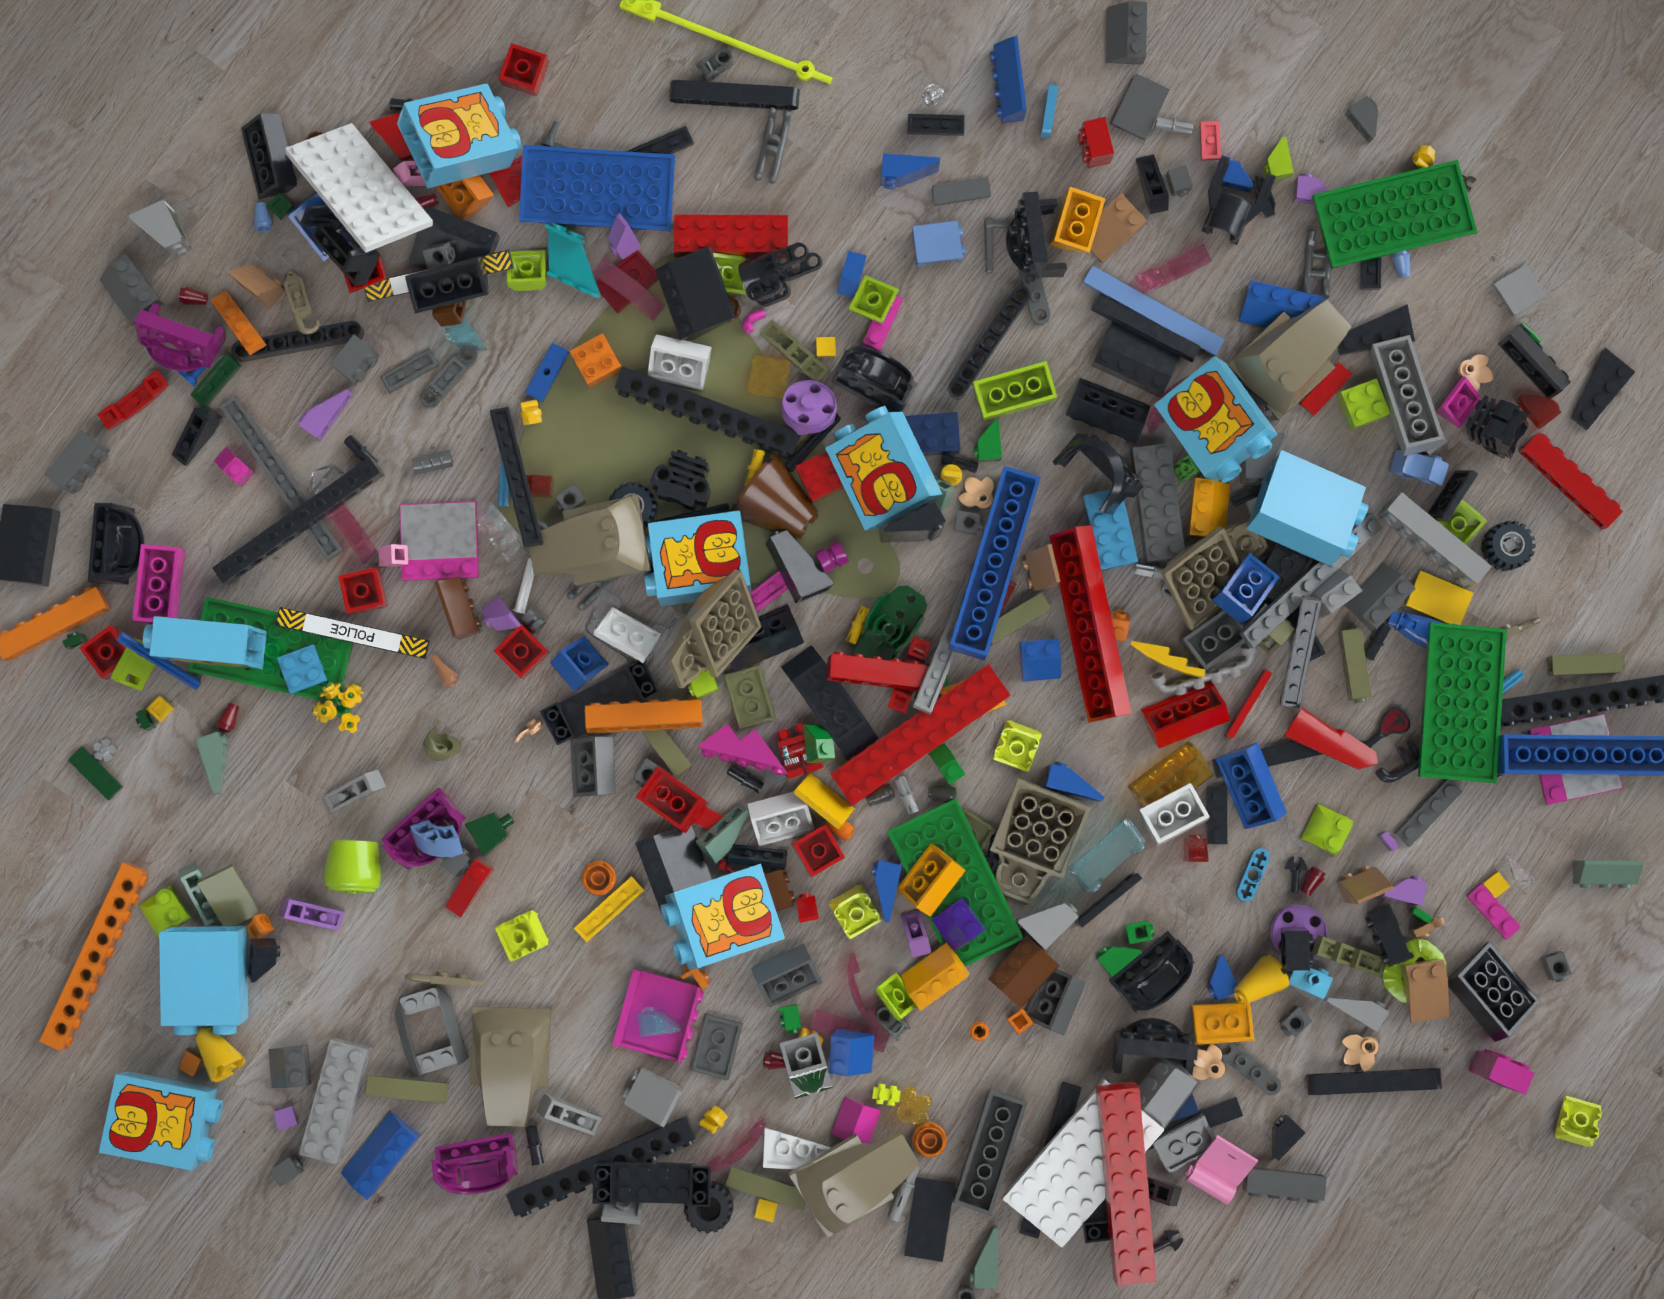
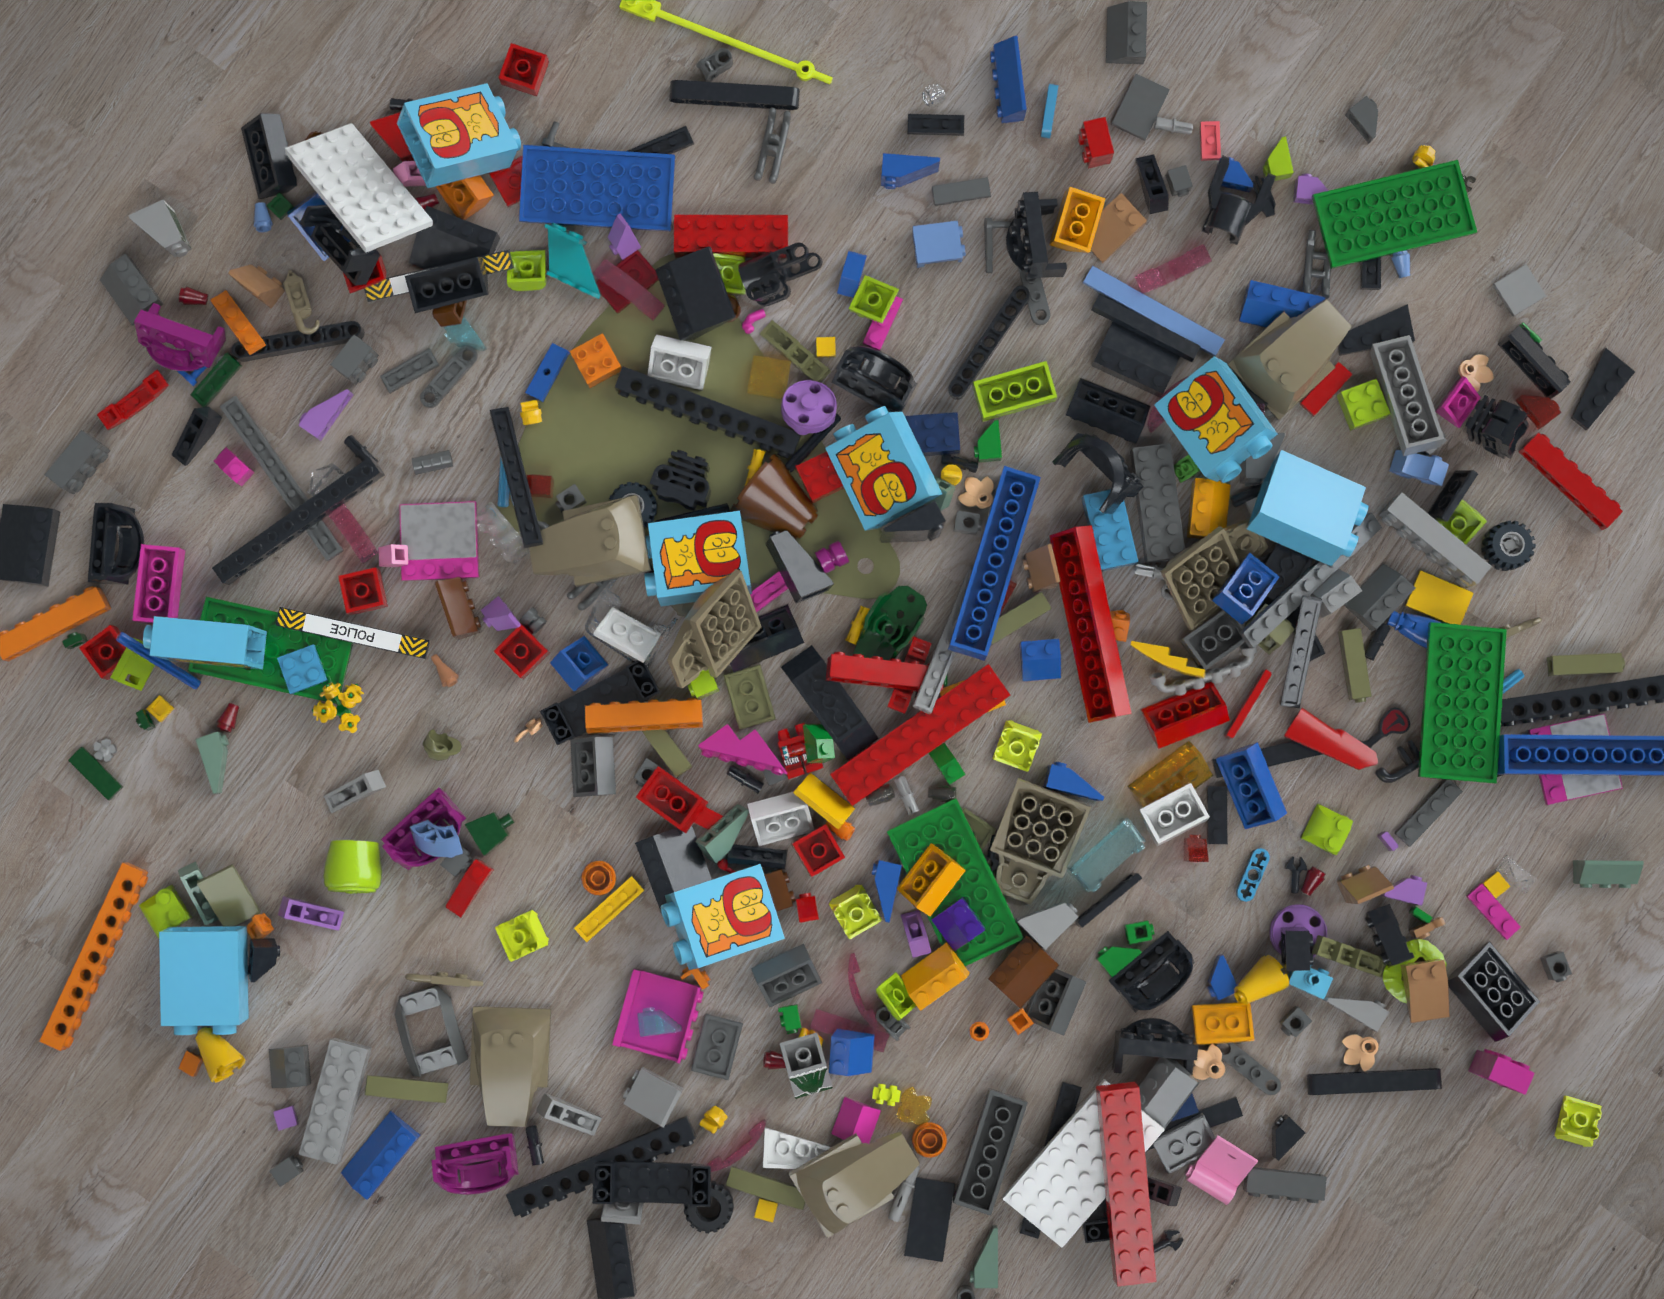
brick [99,1071,223,1171] -> none
dark grey brick [422,242,455,269] -> none
white axle [511,558,535,615] -> none

